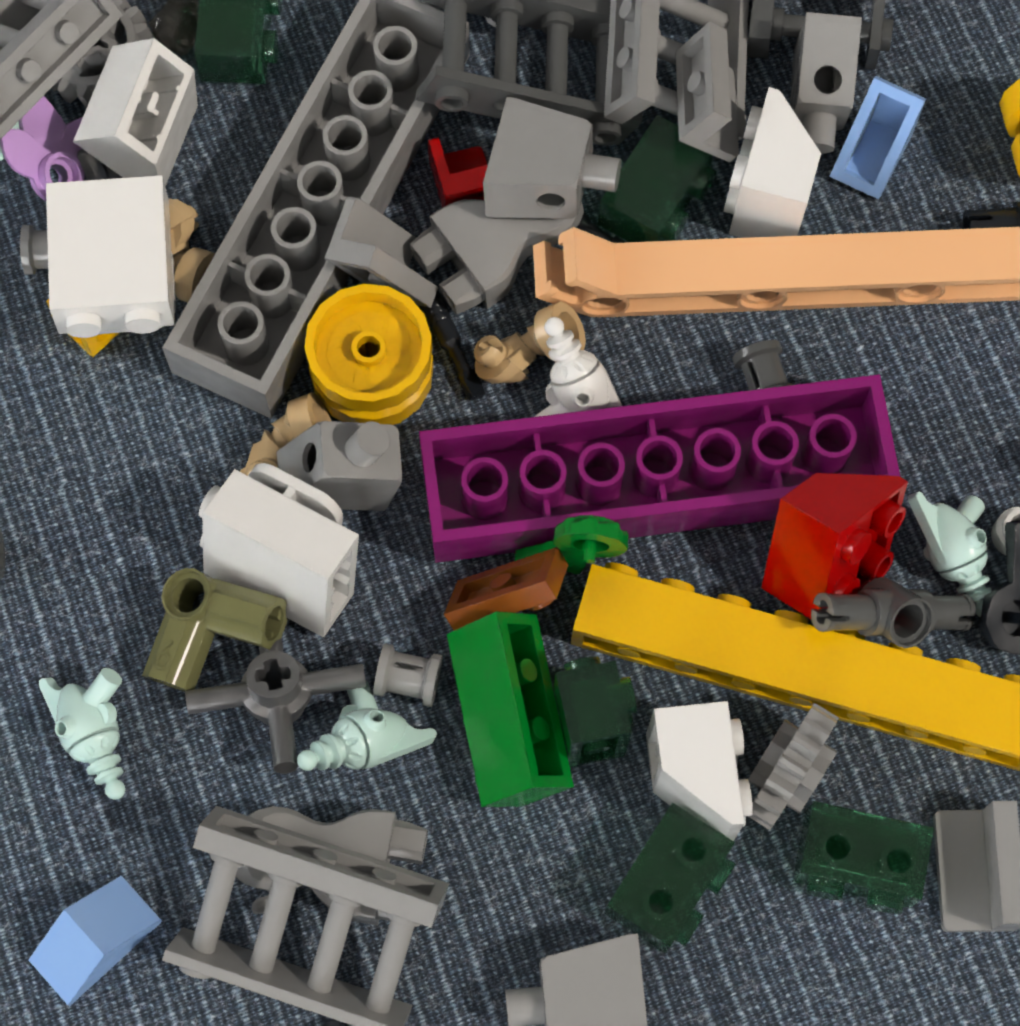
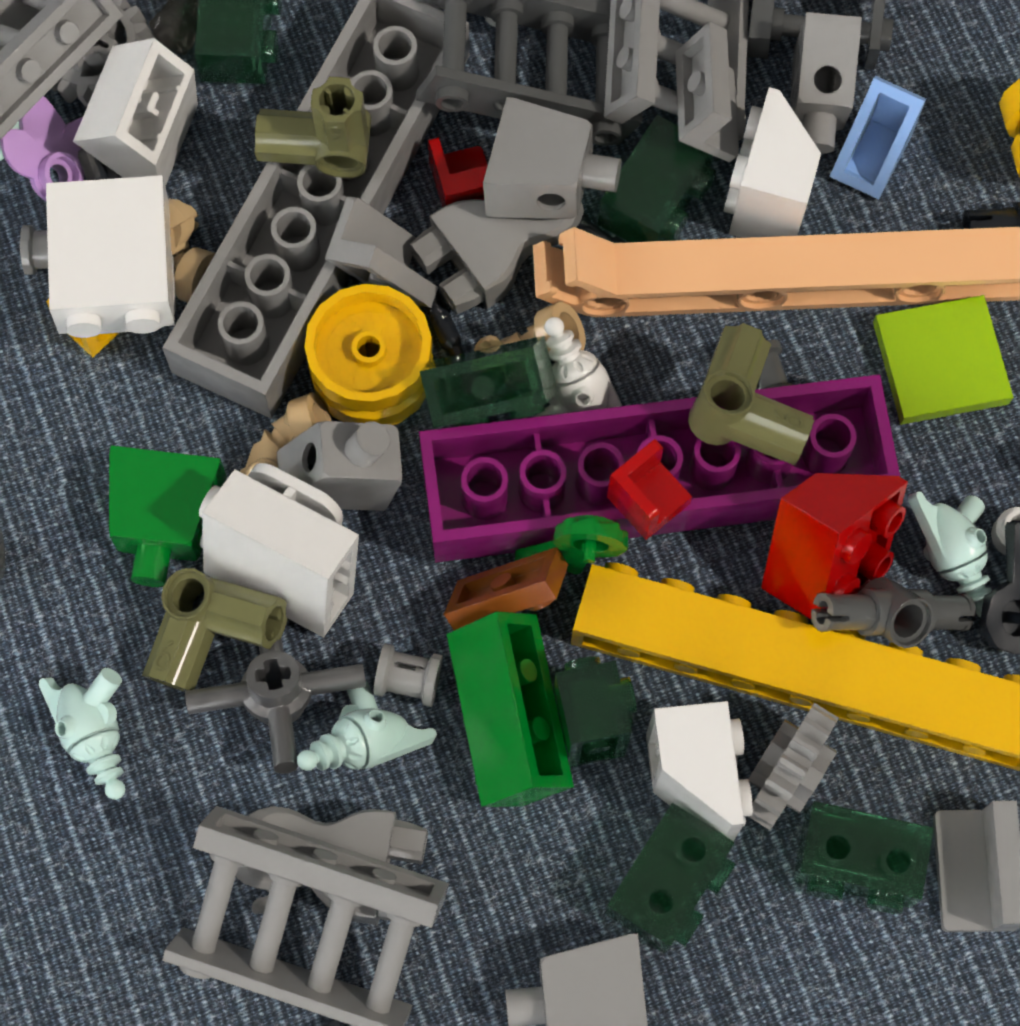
light blue slope [28,876,162,1006] -> none
none -> green torso [109,445,227,587]
none -> olive piece [255,76,372,178]
none -> clear green brick [420,336,558,428]
none -> red panel [607,439,692,540]
none -> olive piece [688,323,814,466]
none -> lime tile [873,295,1014,425]

